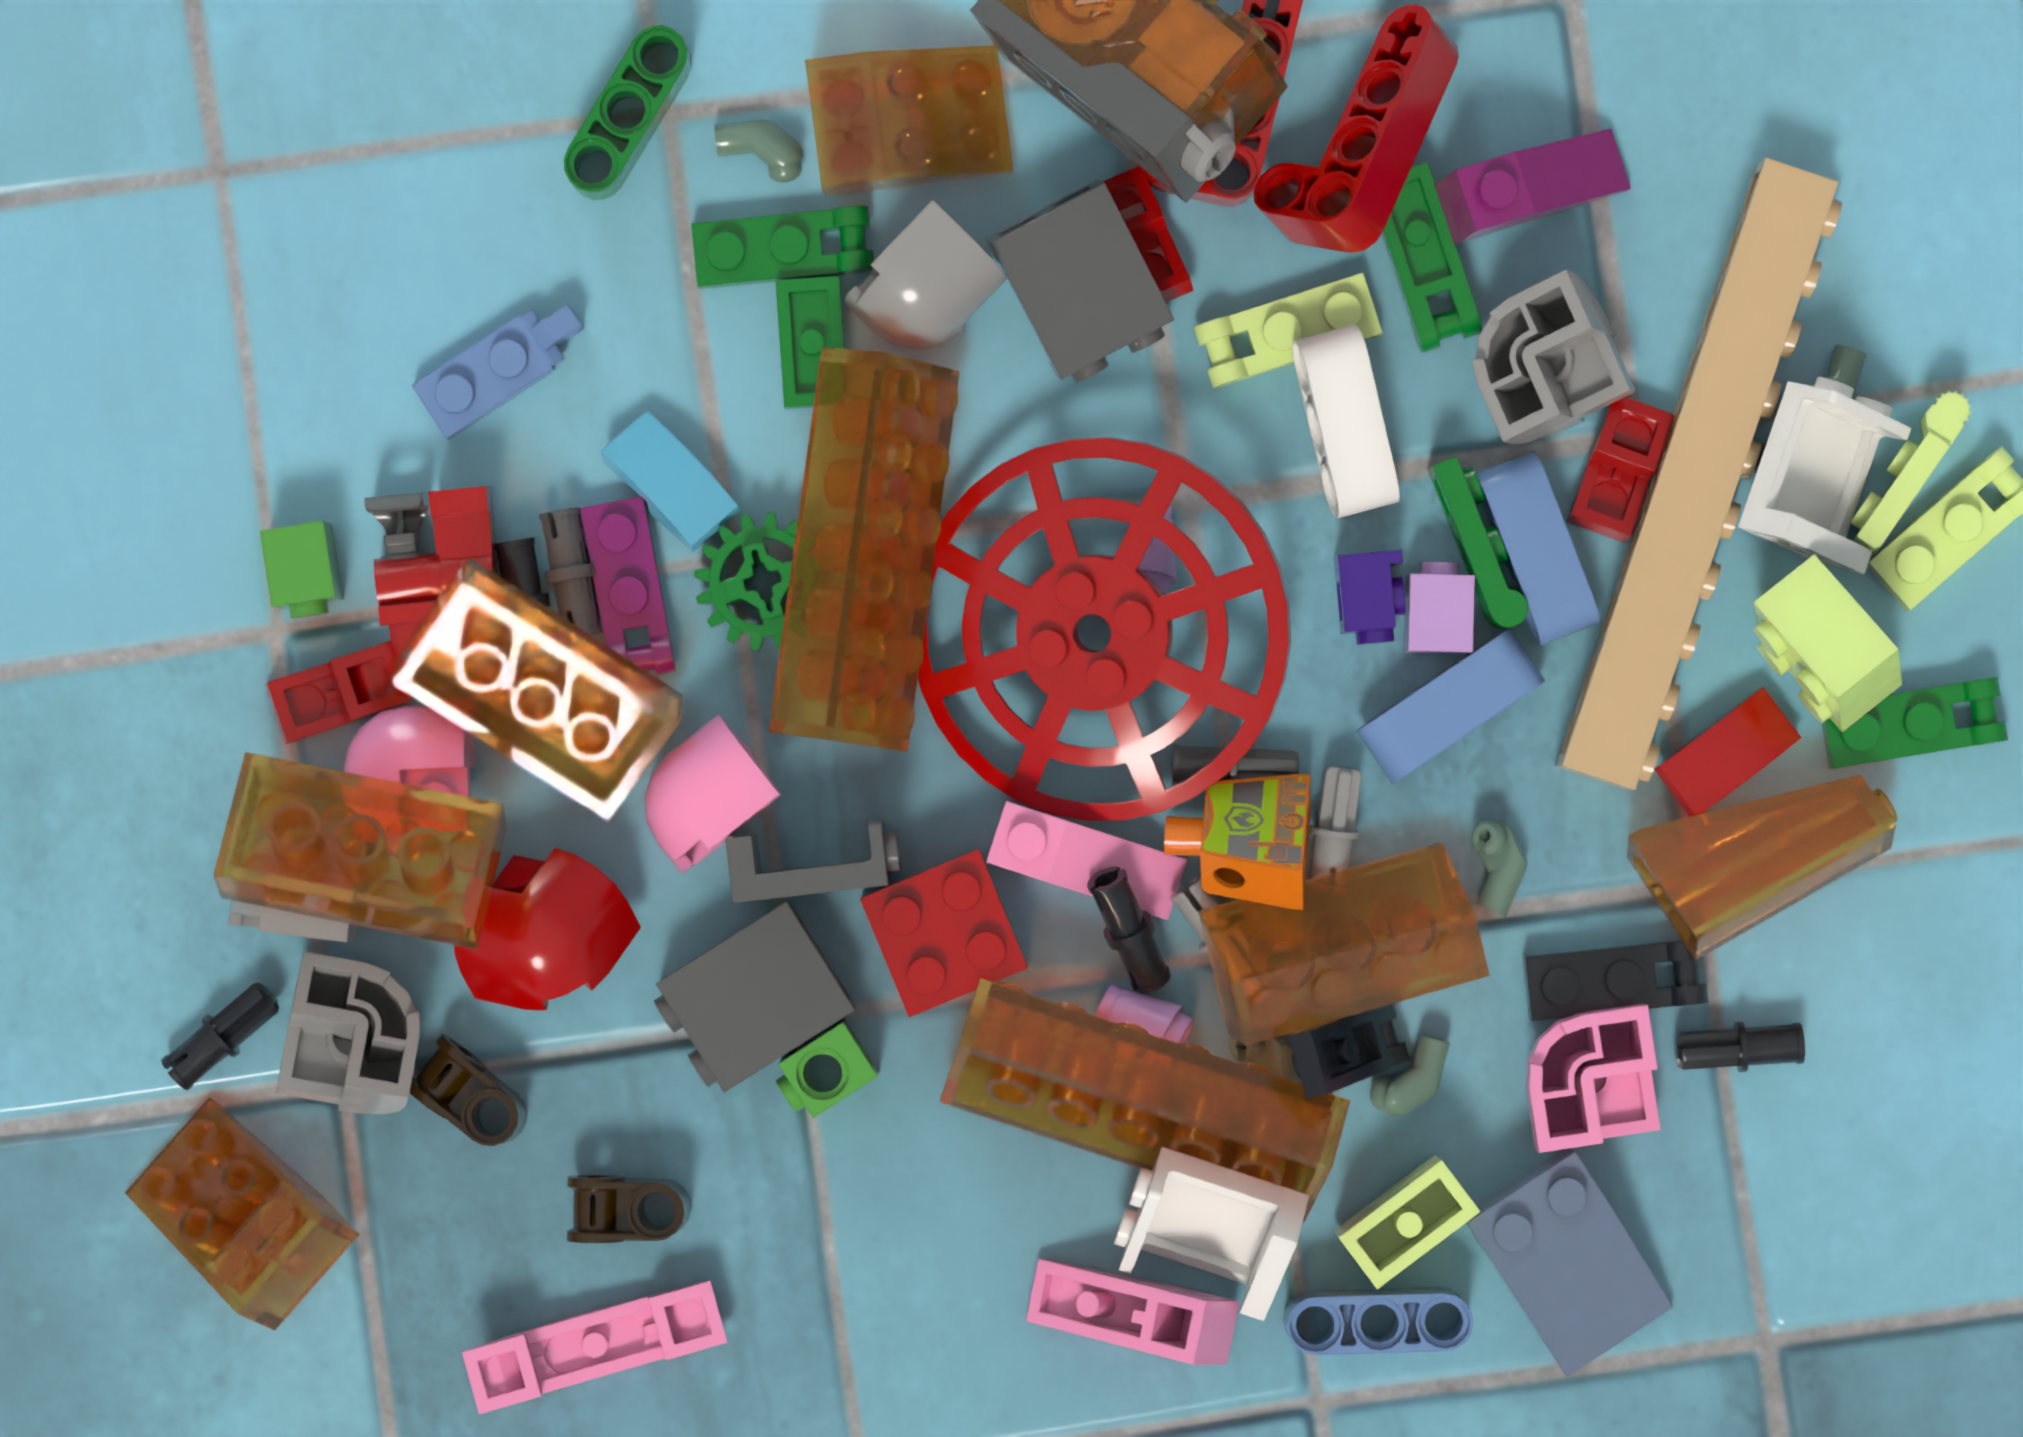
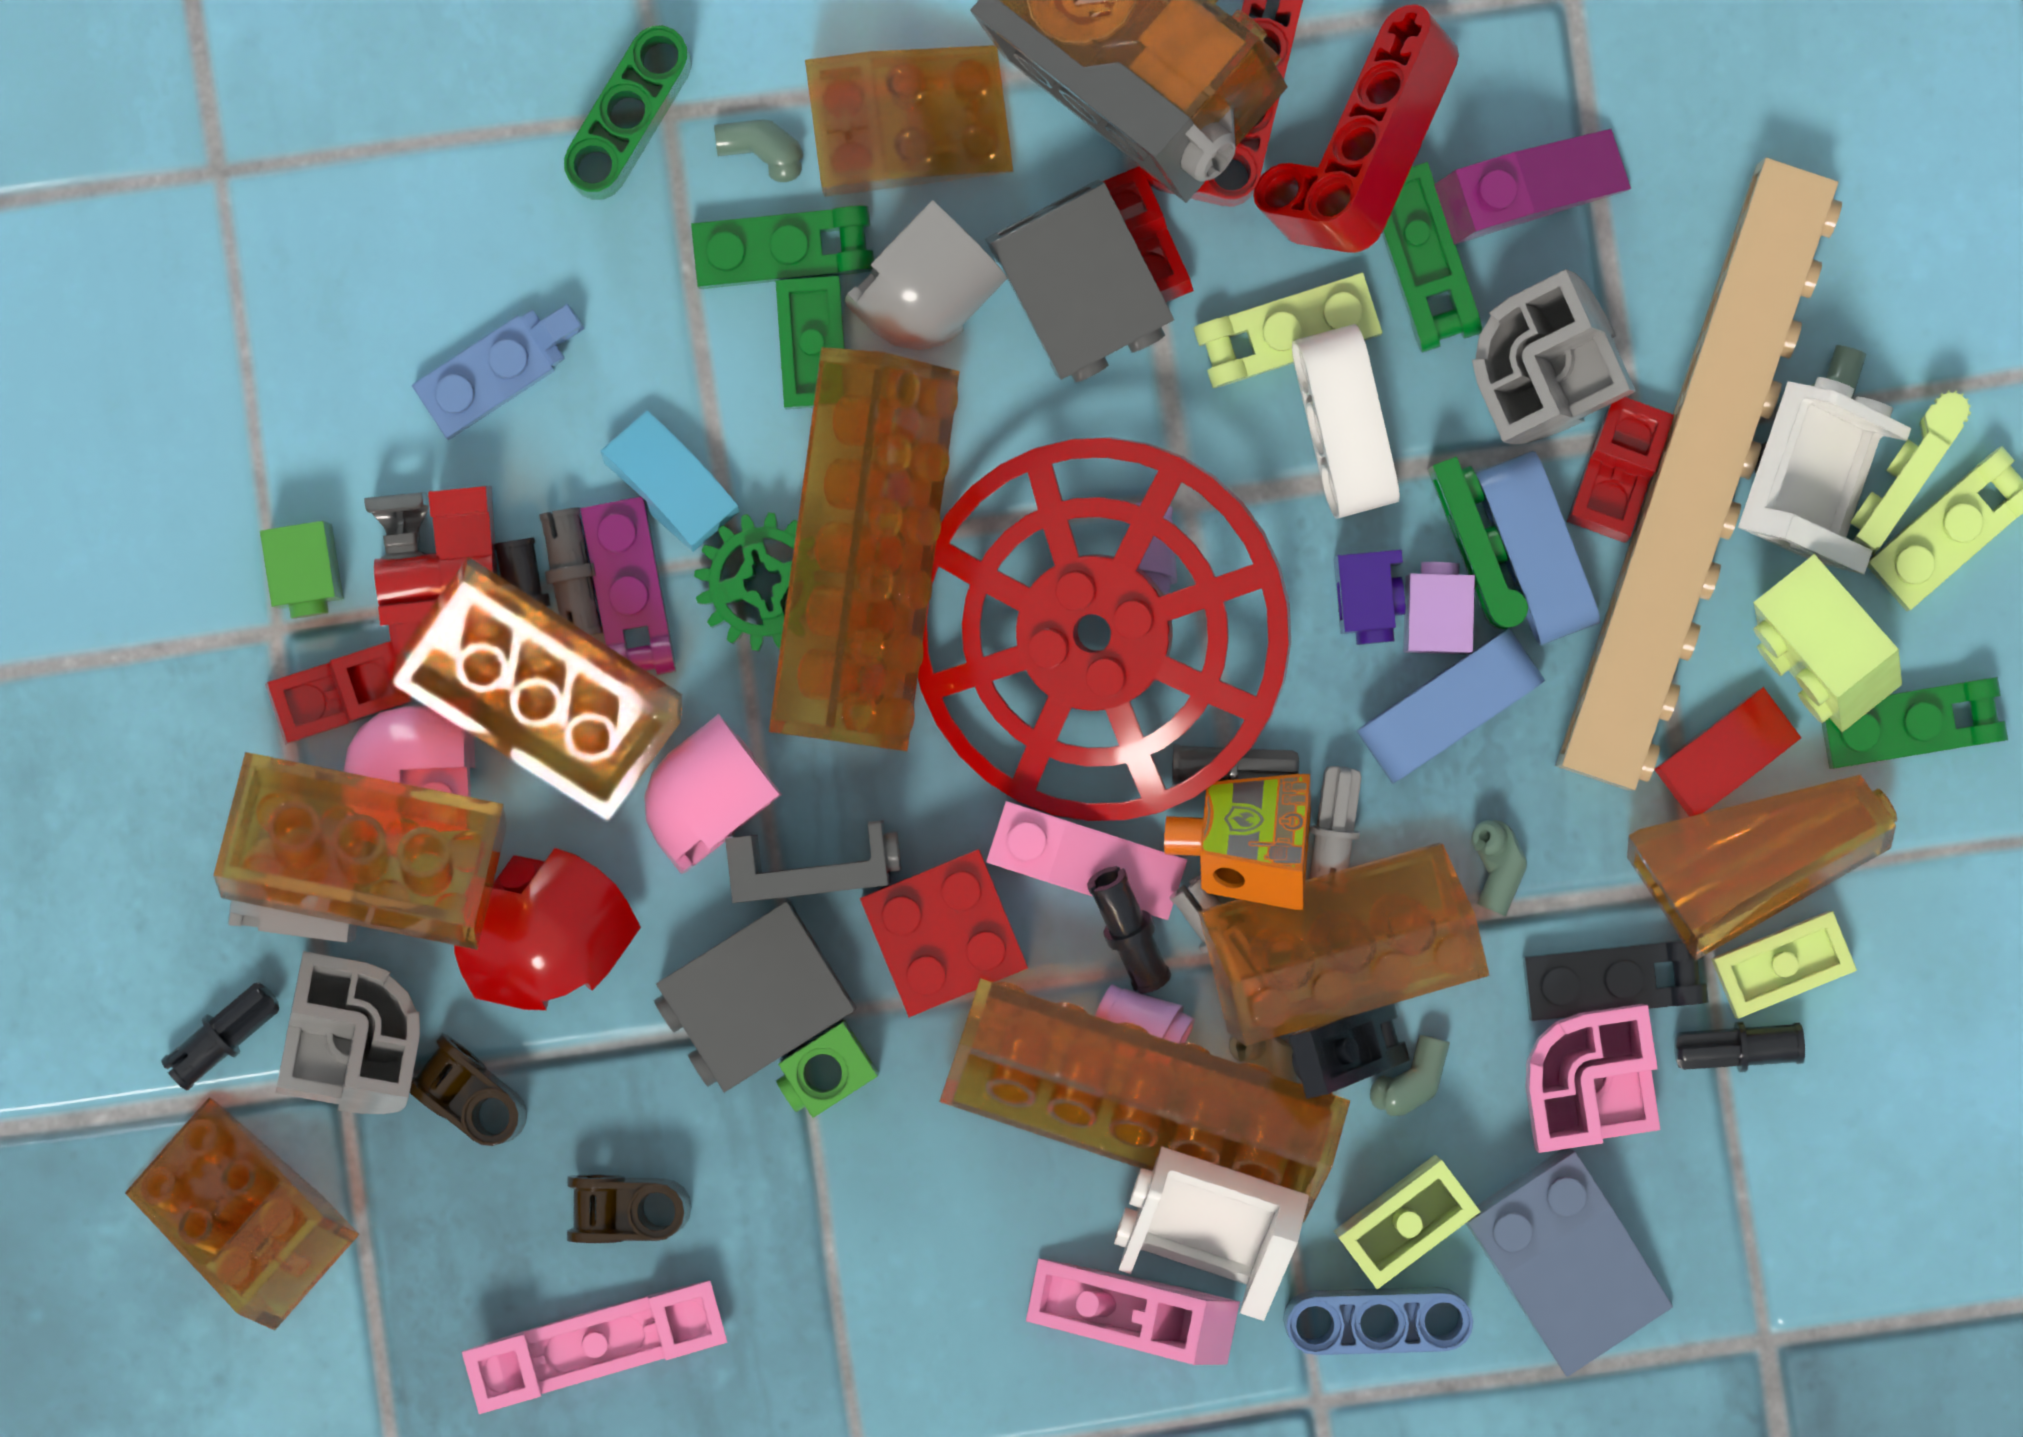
none -> yellowish green plate [1711,911,1857,1019]

